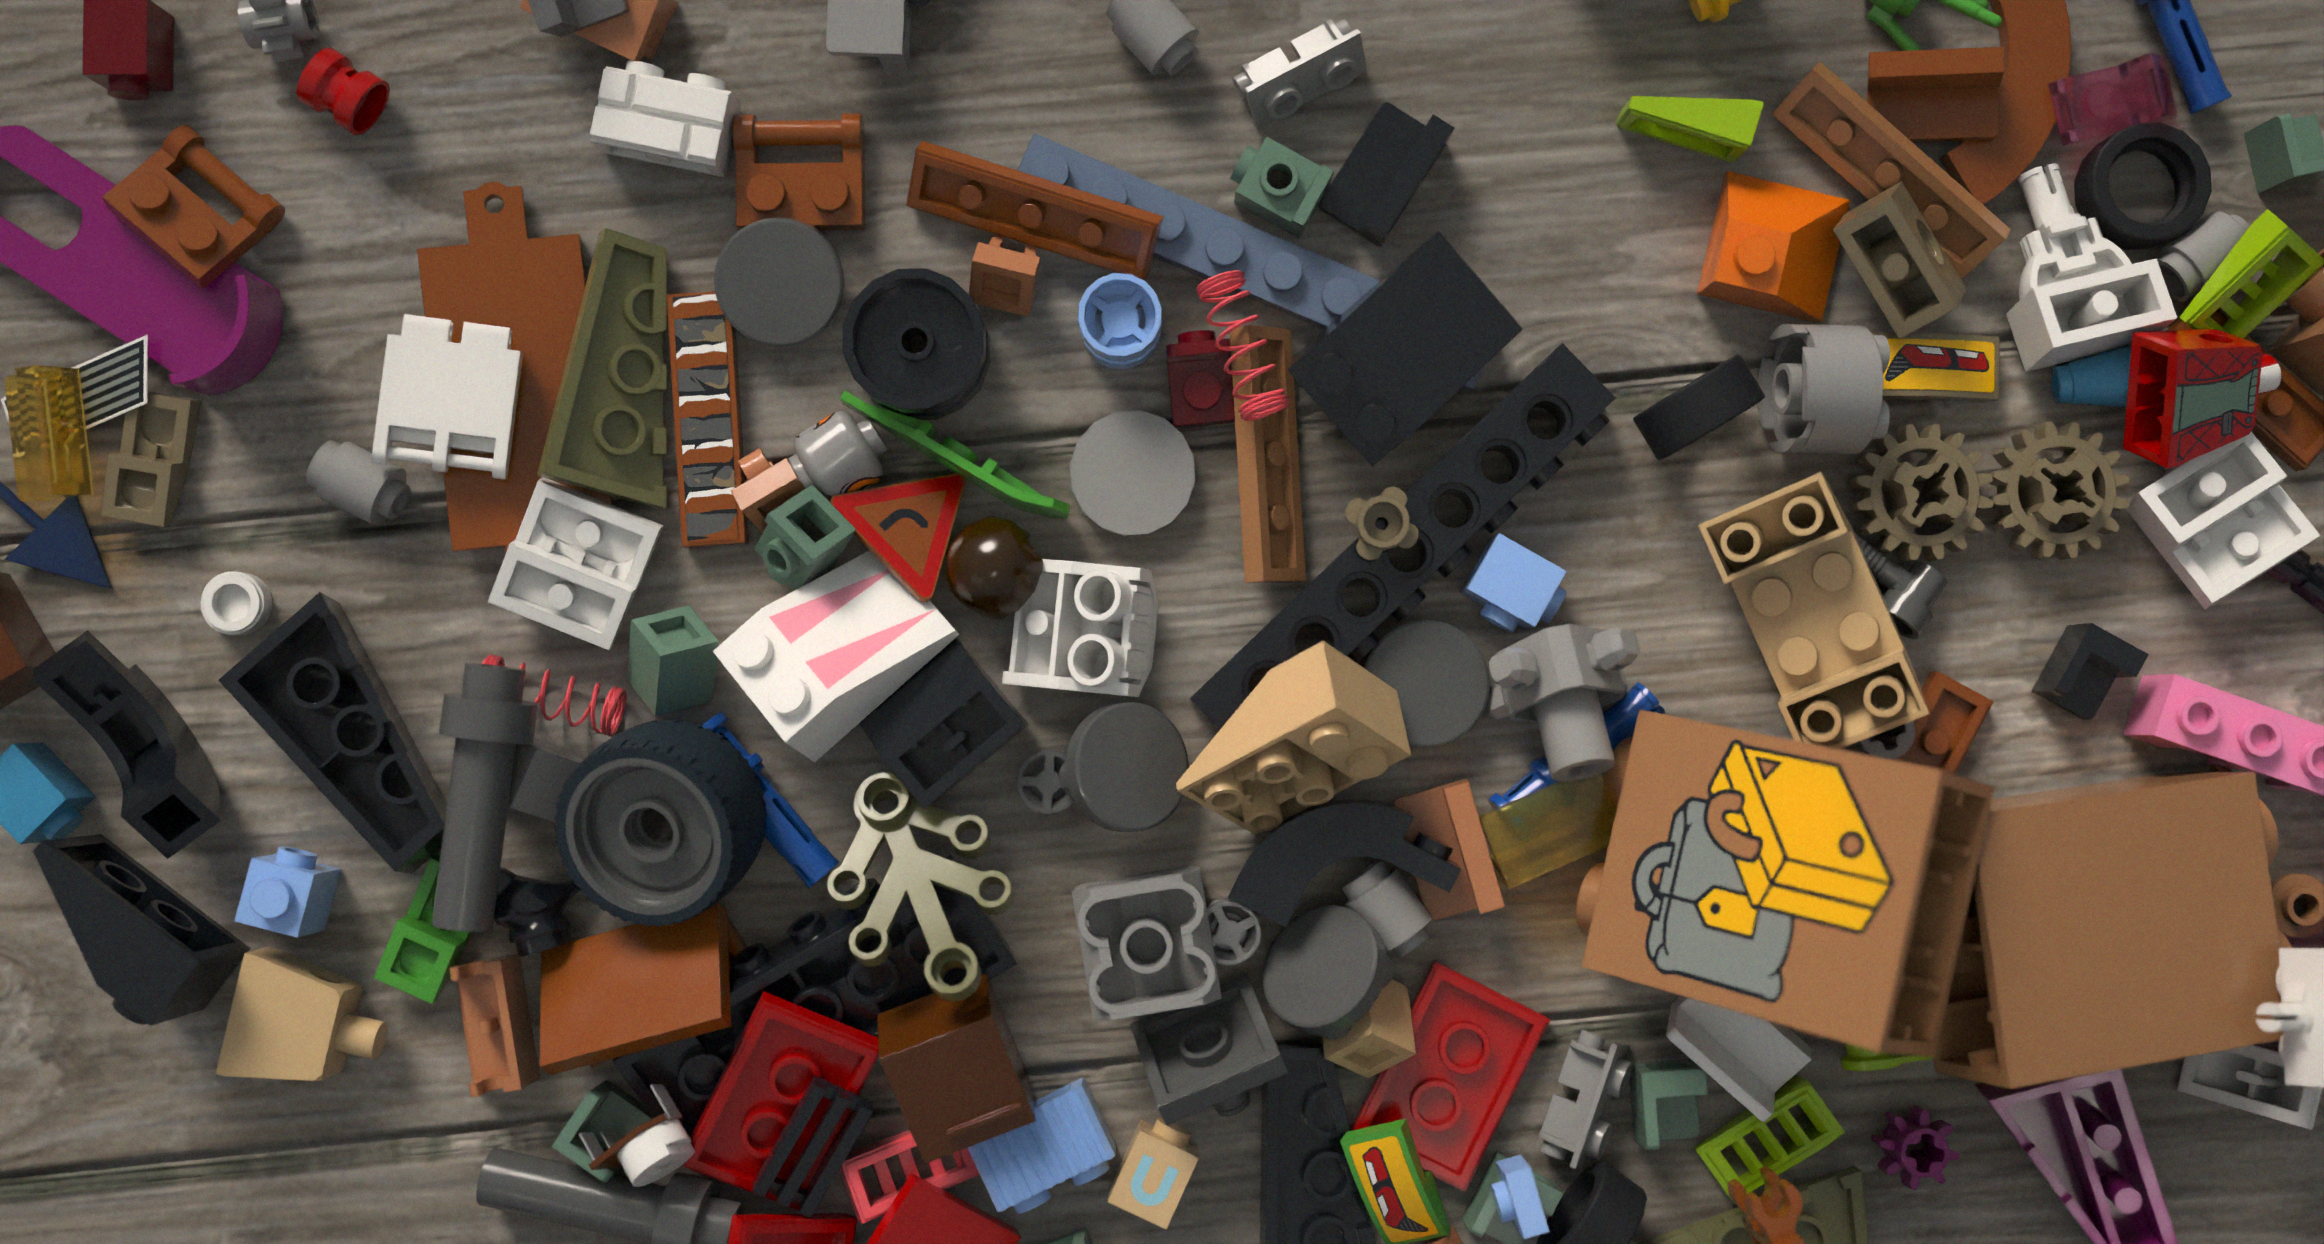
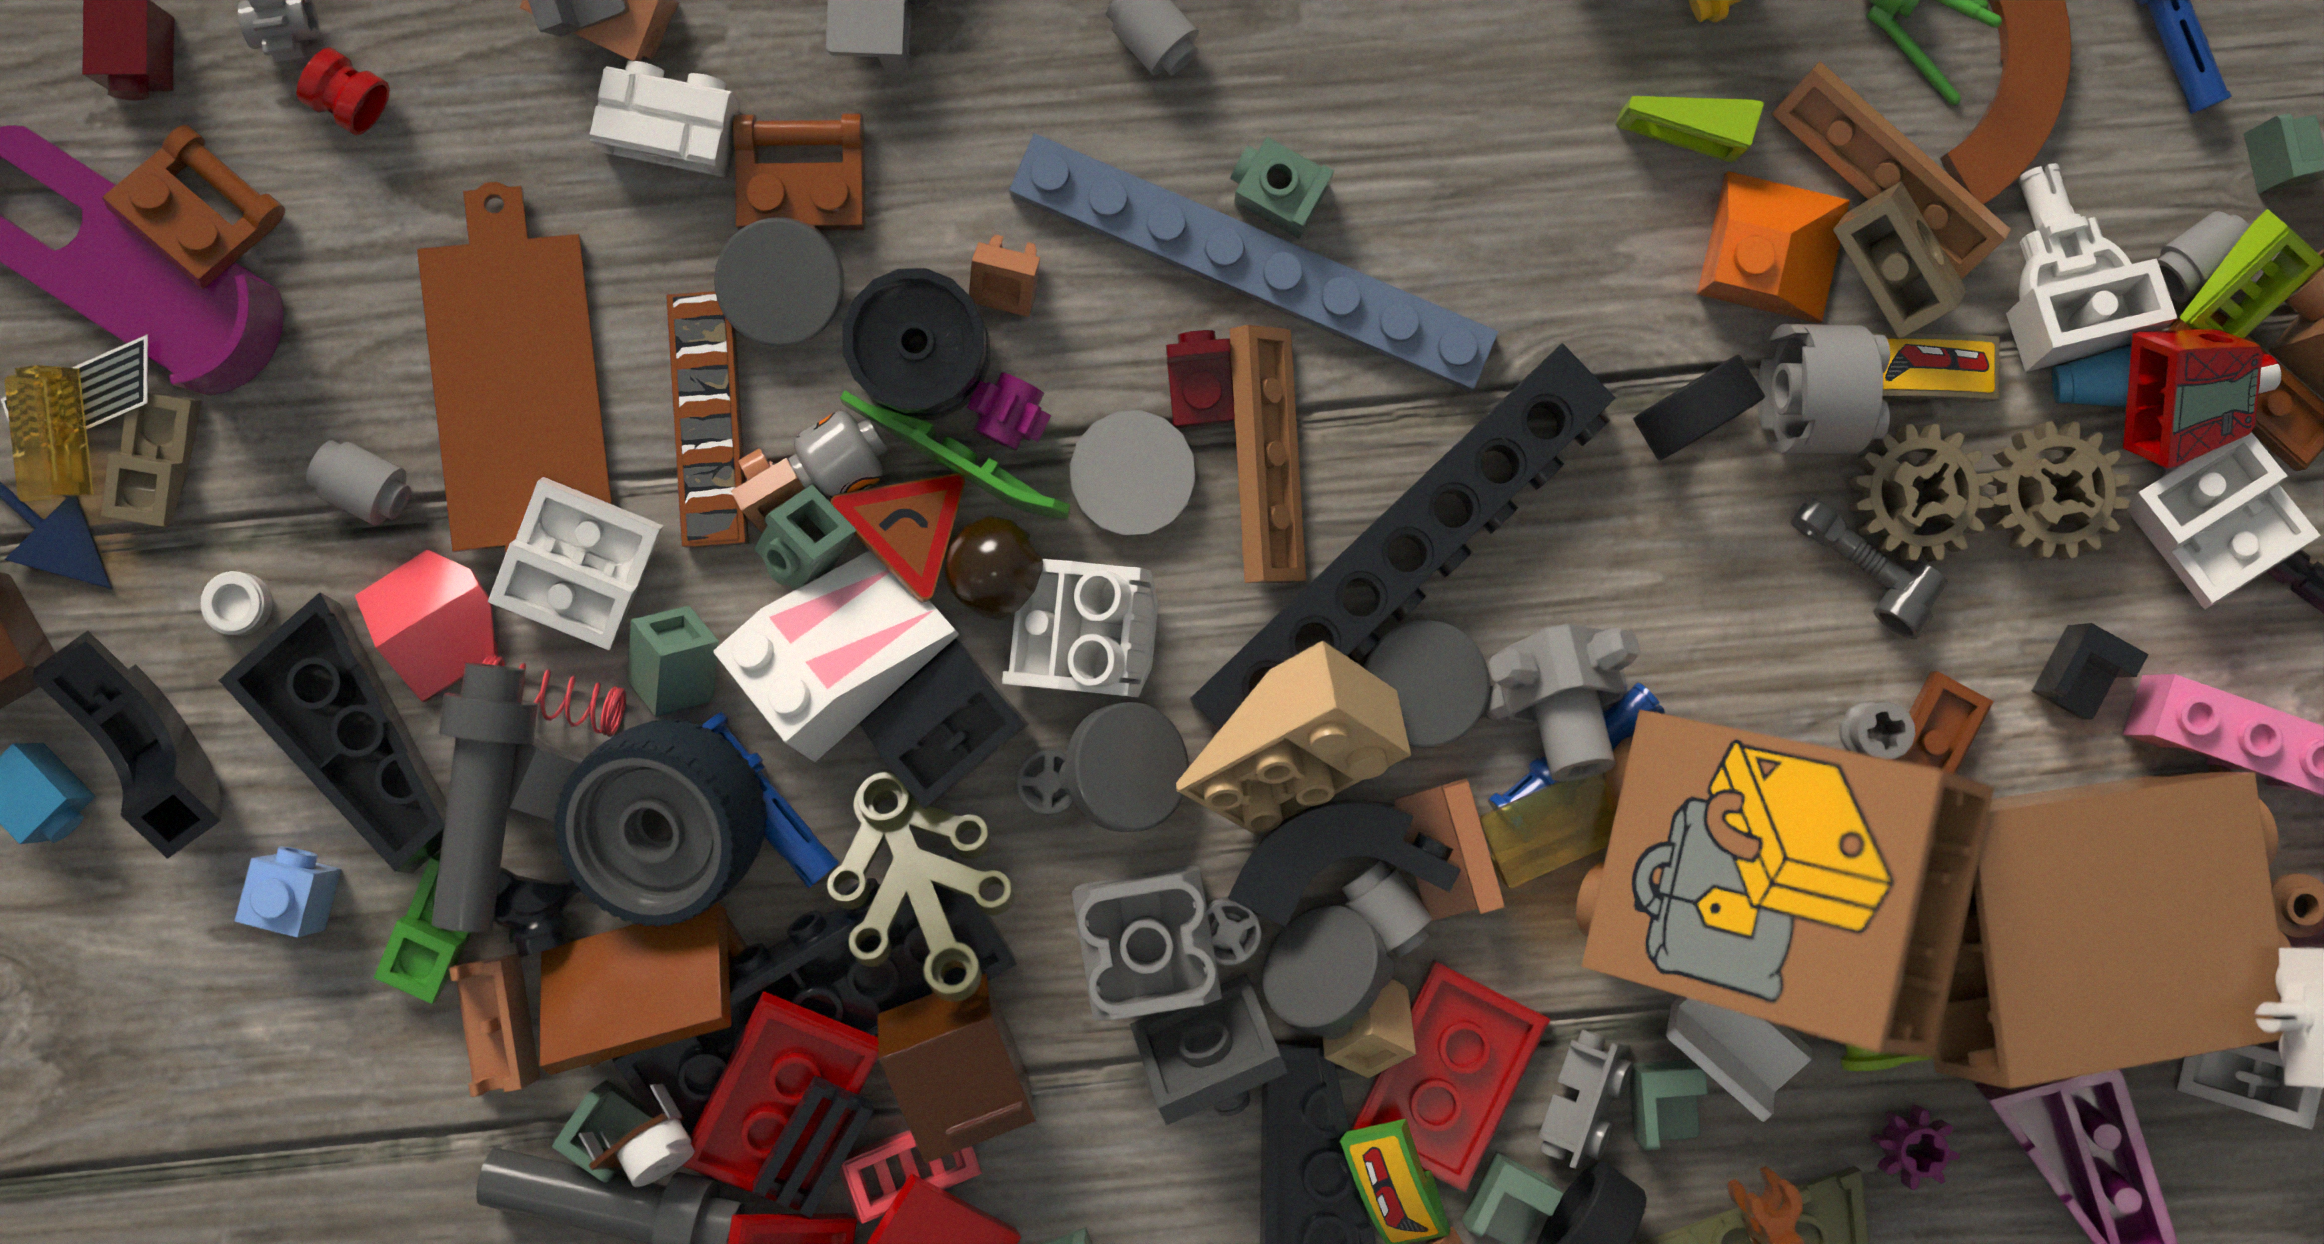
black slope [33,834,251,1026] -> none
tan torso [215,947,388,1081] -> none
white plate [372,314,523,480] -> none
olive wing [537,228,667,510] -> none
dark orange tile [906,141,1164,281] -> none
light blue brick [967,1077,1116,1214] -> none
light blue wheel [1078,273,1162,370] -> none
tan brick [1107,1118,1199,1230] -> none
coral piece [1195,270,1290,421] -> none
light grey hinge [1232,19,1367,129] -> none
black slope [1287,230,1523,467] -> none
black panel [1319,102,1455,247] -> none
dark tan plate [1345,487,1418,560] -> none
light blue brick [1460,533,1567,633] -> none
light blue plate [1491,1154,1549,1239] -> none
lime slope [1693,1074,1845,1202] -> none
tan slope [1698,472,1930,749] -> none
dark orange panel [1867,47,2005,142] -> none
clear pink slope [2048,53,2179,146] -> none
black tyre [2074,122,2212,250] -> none
none -> coral slope [355,549,498,702]
none -> magenta gear [967,372,1051,451]

